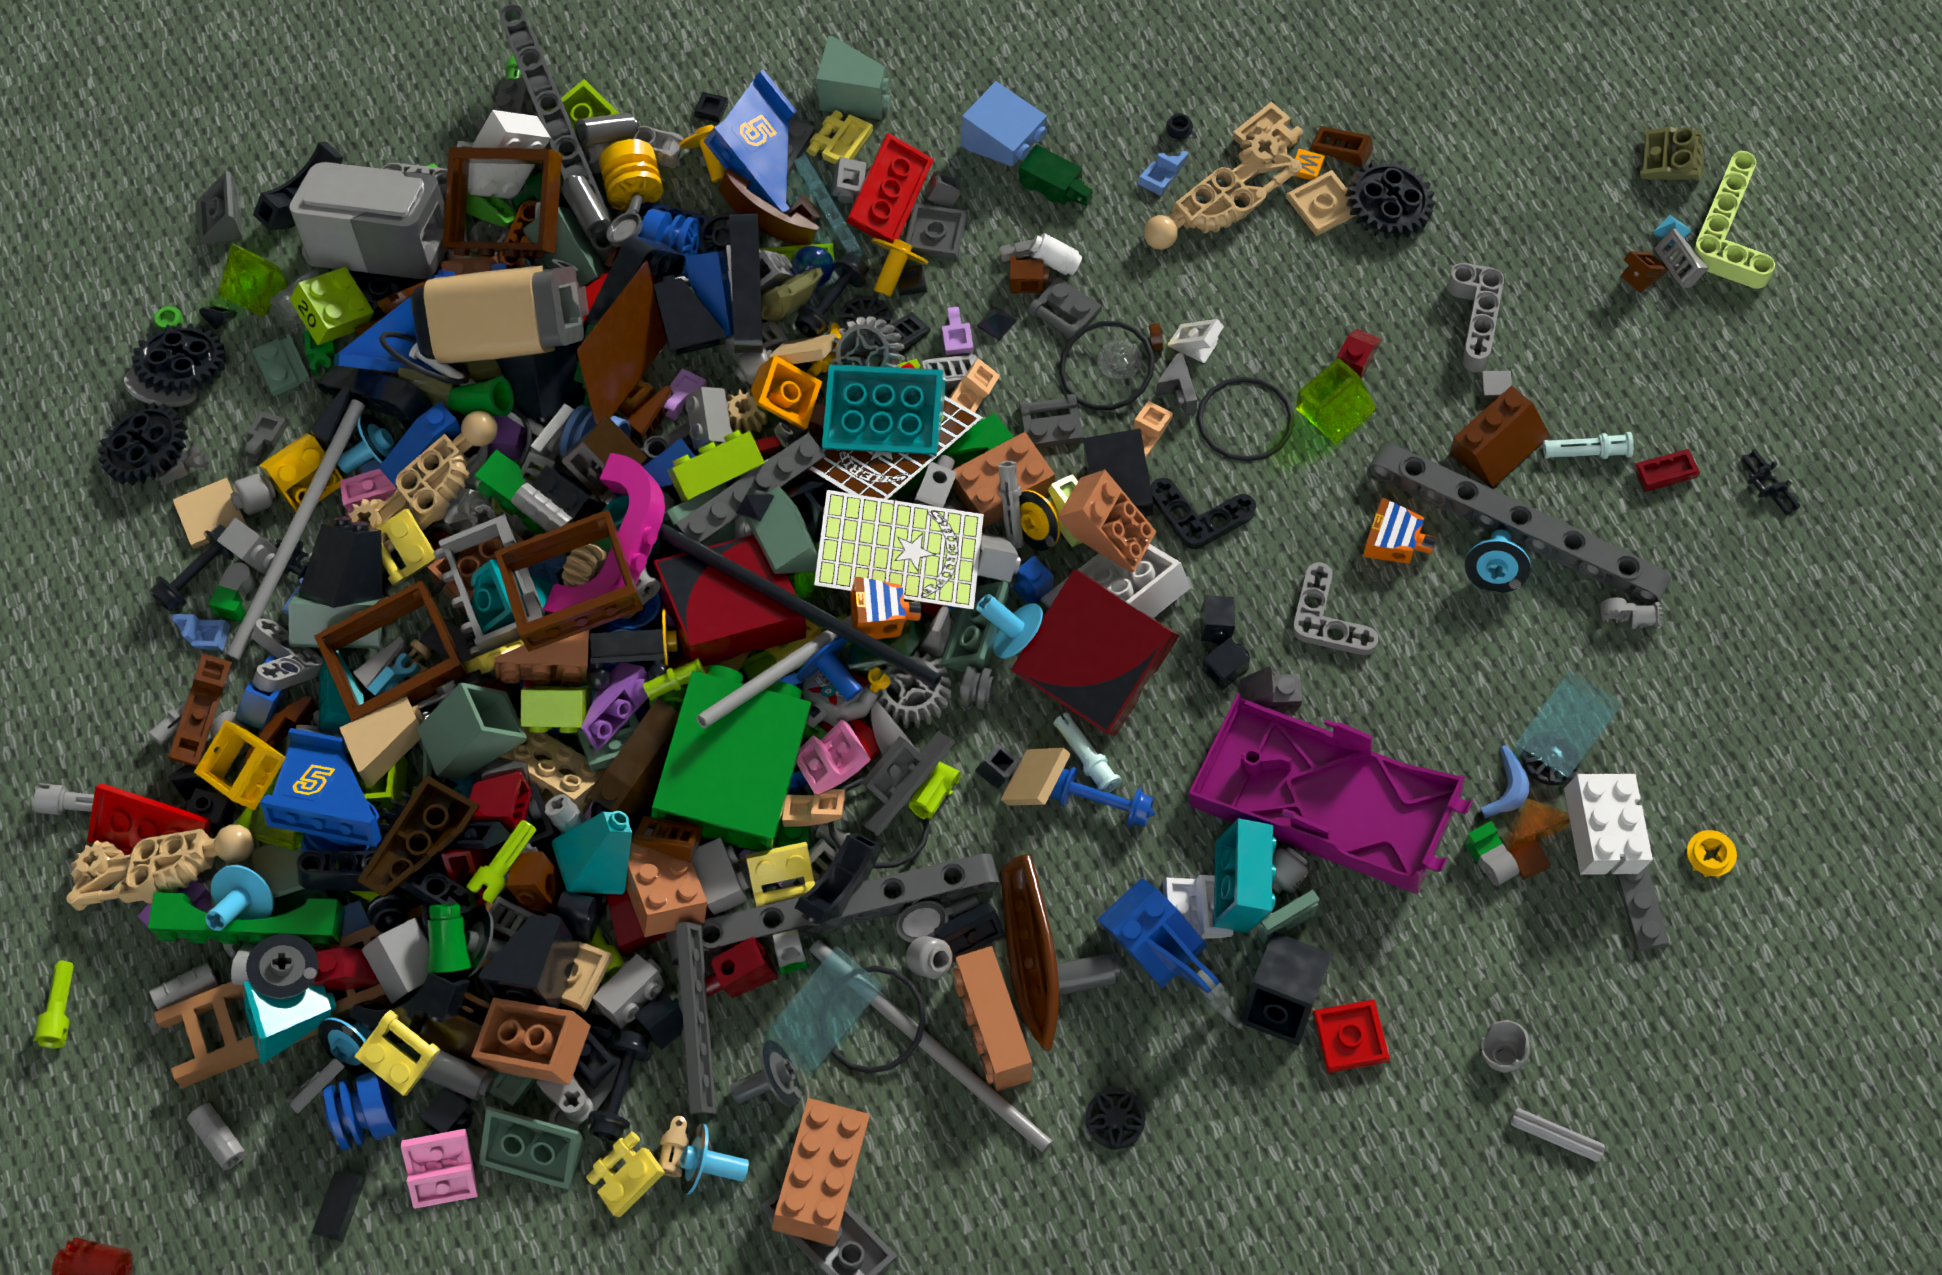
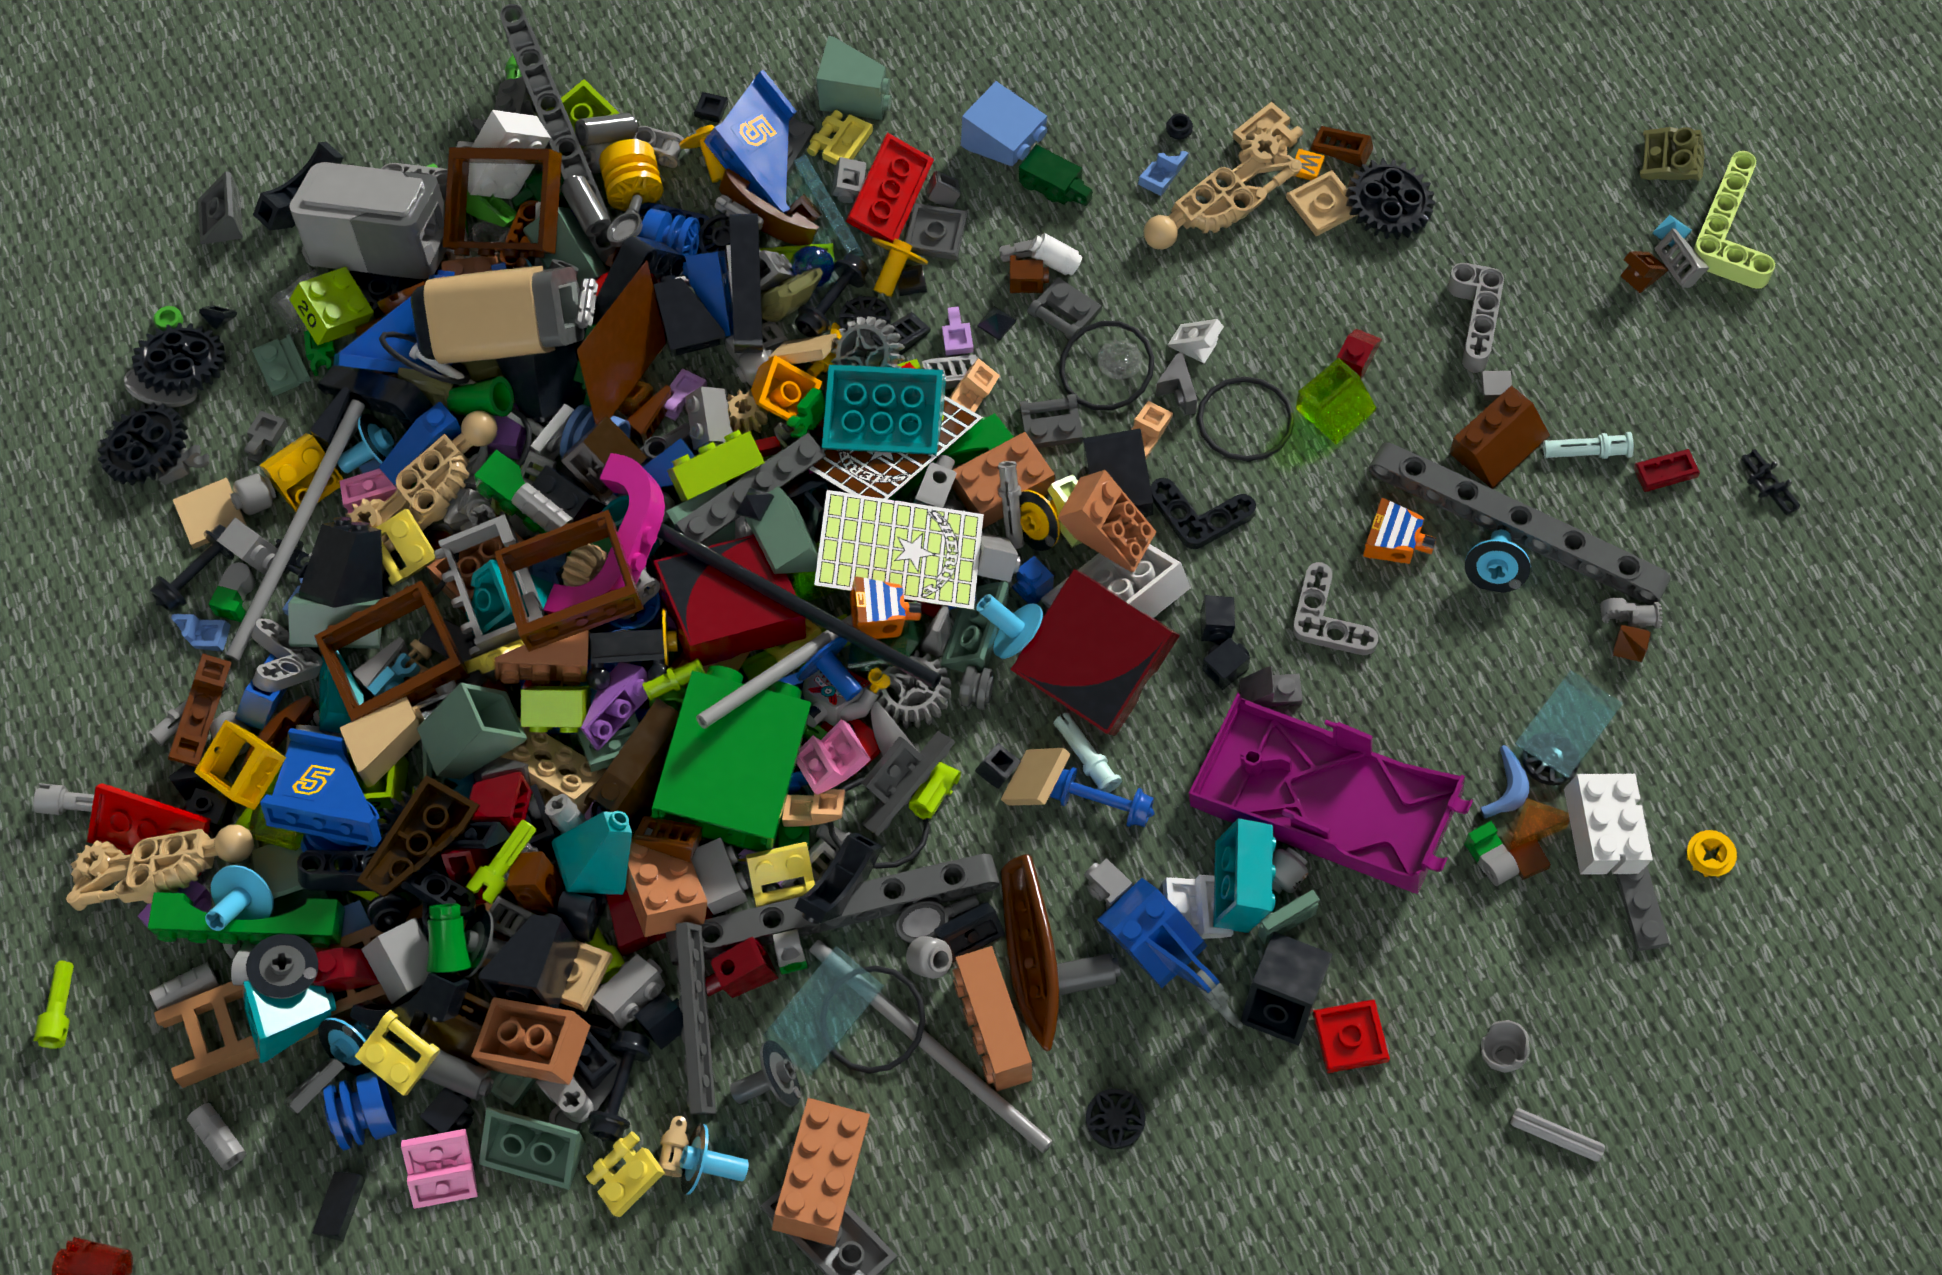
clear neon green slope [218,244,288,317] -> none
reddish brown tile [1149,323,1164,352] -> none
none -> light grey axle [575,278,598,329]
none -> light grey axle [715,195,764,230]
none -> green plate [786,388,826,439]
none -> light grey brick [1084,858,1133,910]
none -> reddish brown slope [1613,625,1651,663]

